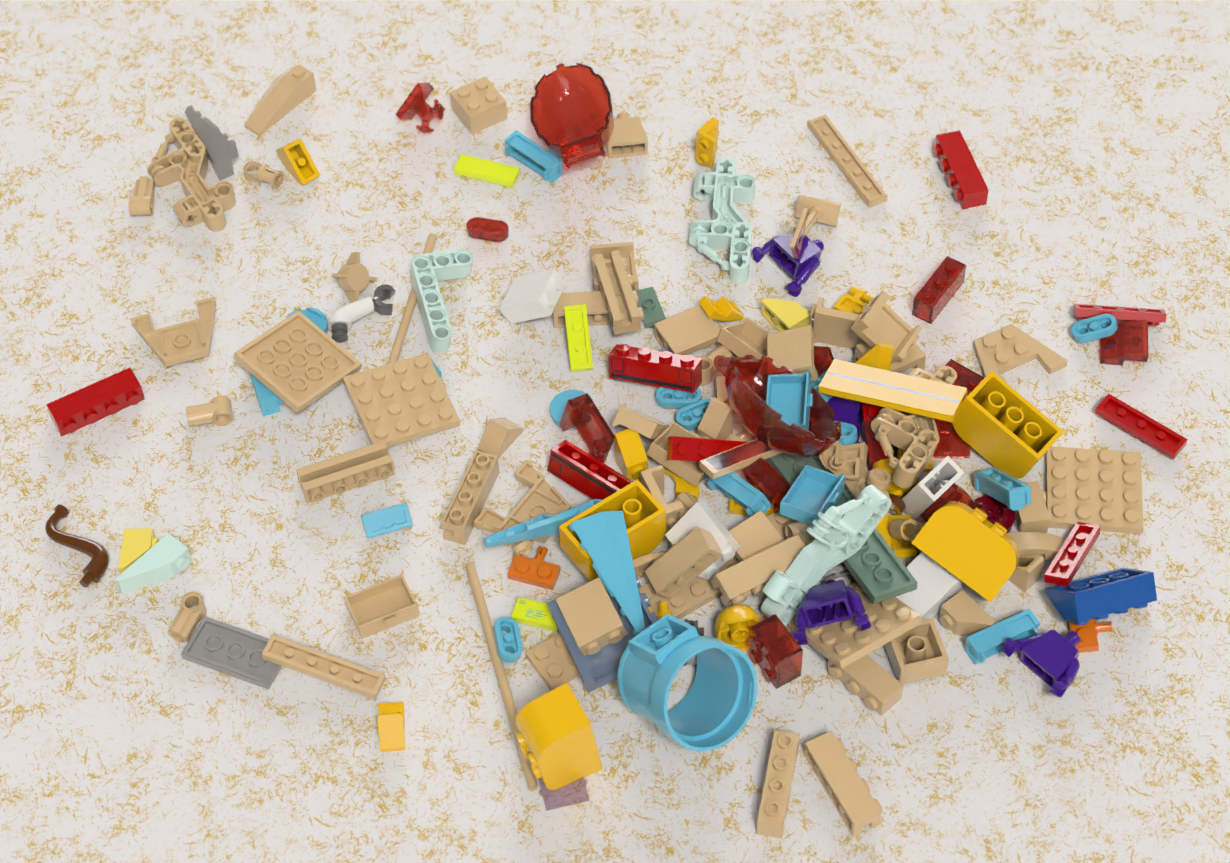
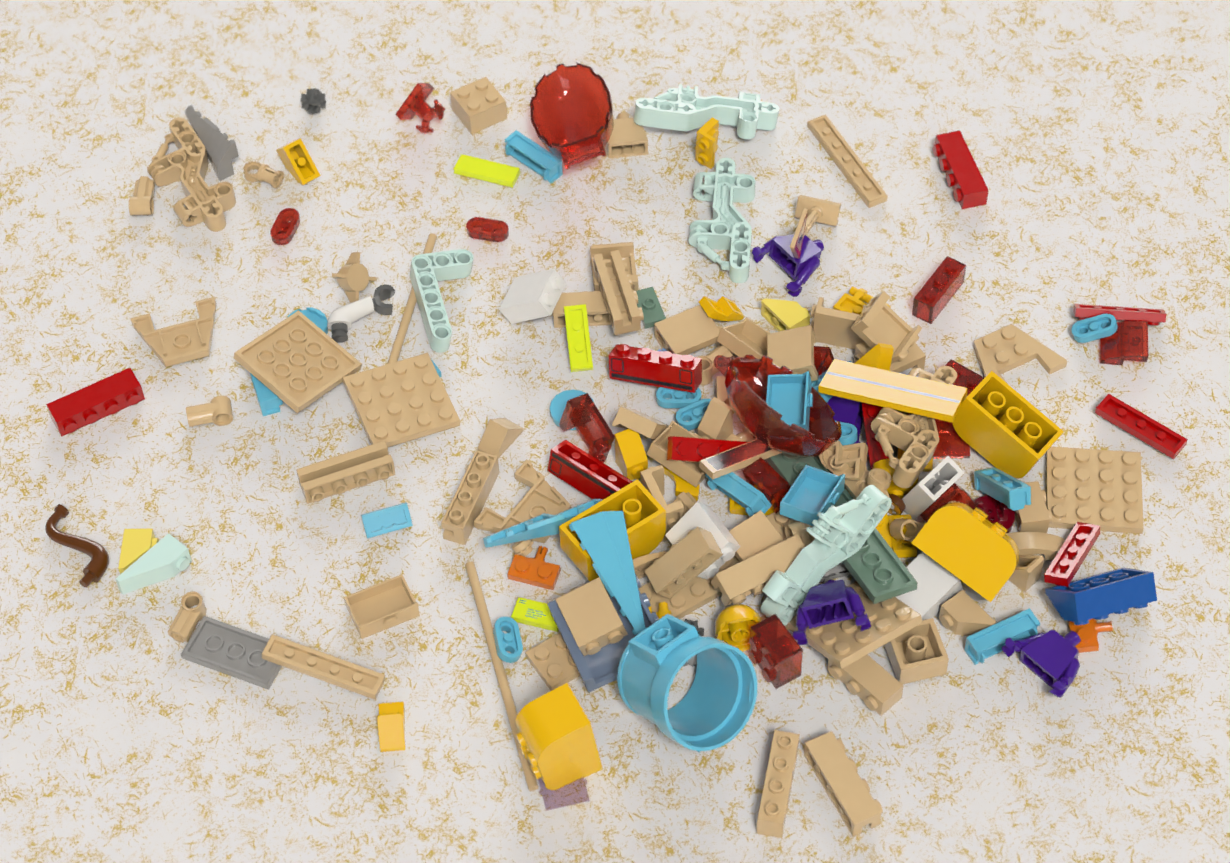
tan wedge [244,64,316,136] -> none
none -> clear red plate [270,208,300,245]
none -> dark grey gear [300,88,326,114]
none -> light aqua beam [633,84,779,139]

